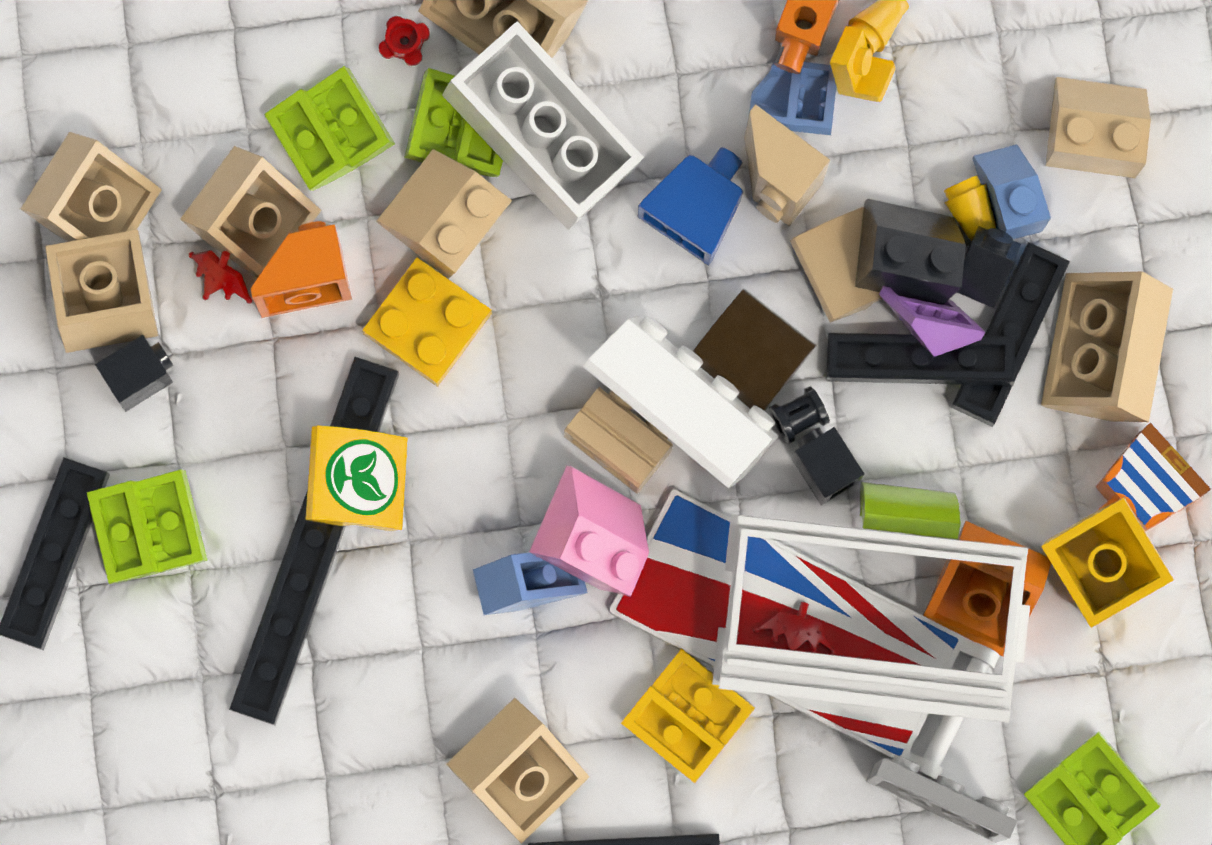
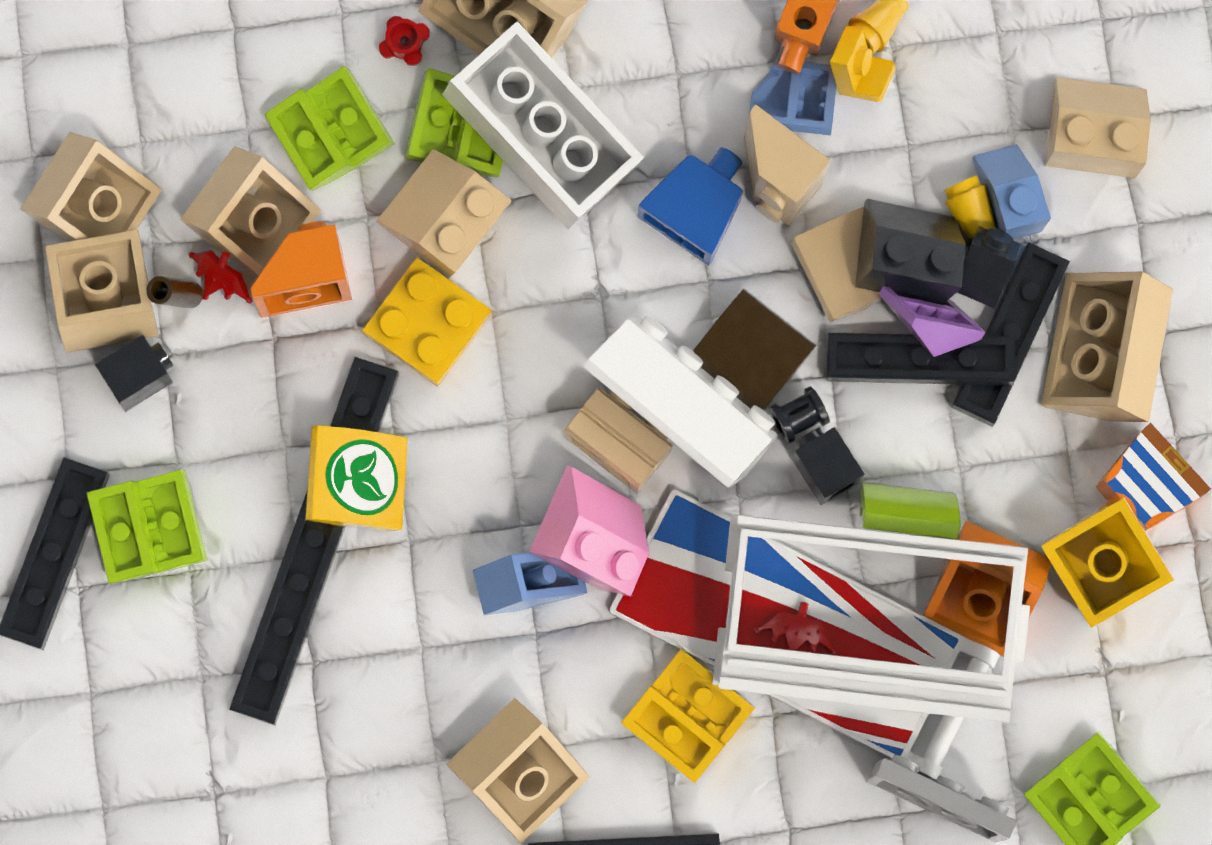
none -> dark brown hinge [146,276,203,308]

